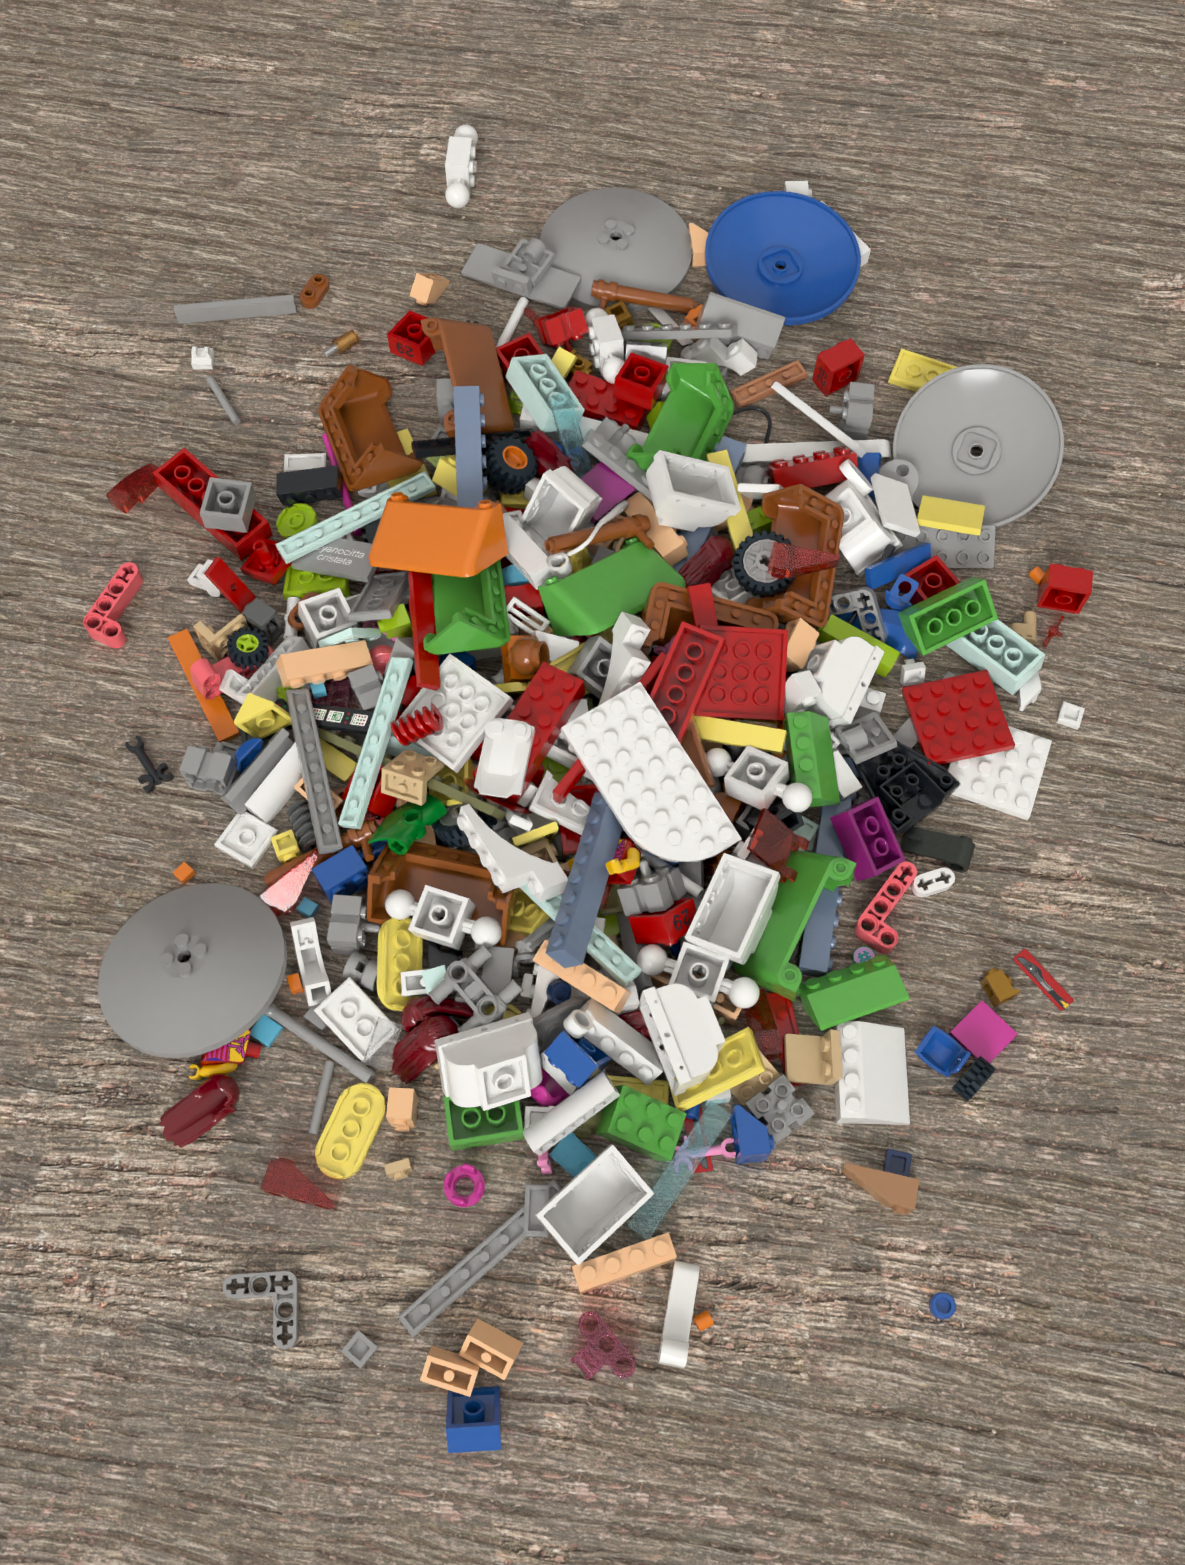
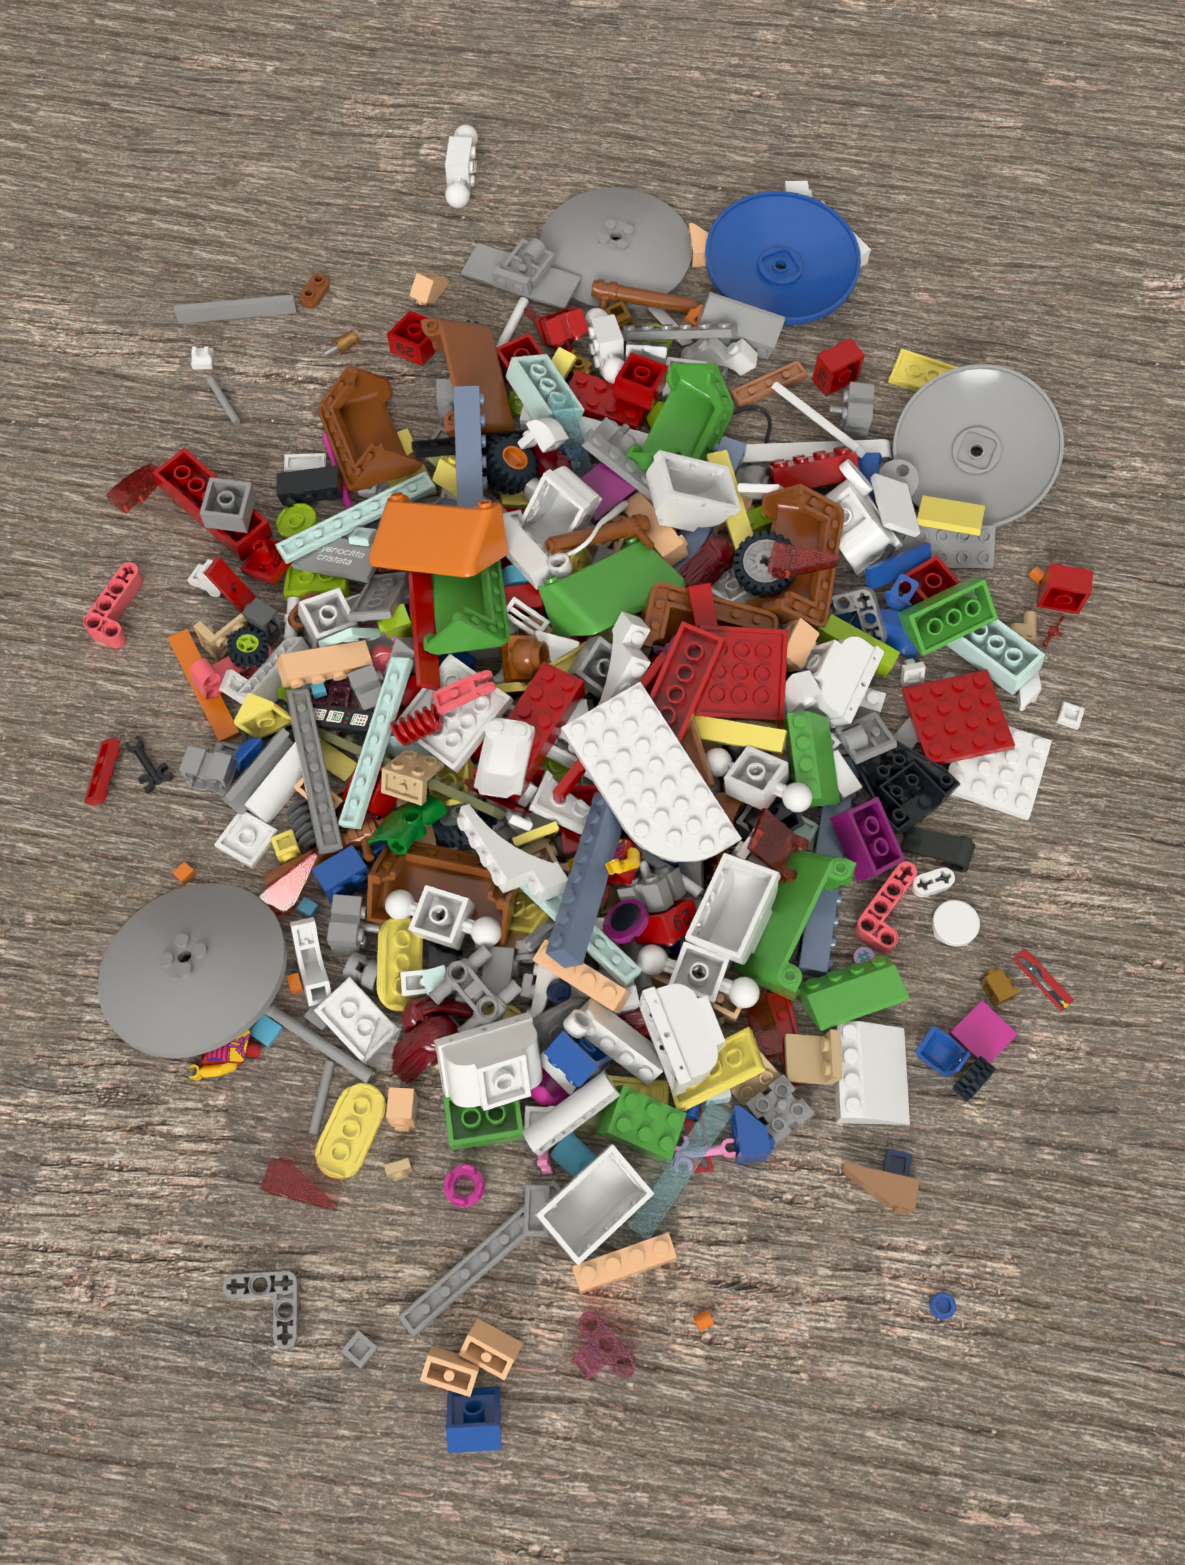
dark red hair [159,1073,240,1147] -> none
white beam [658,1260,700,1369] -> none
none -> red plate [84,737,120,806]
none -> light aqua tile [348,527,377,546]
none -> coral hinge [432,670,496,715]
none -> white brick [517,417,569,453]
none -> tile [603,899,649,944]
none -> white tile [932,900,980,947]

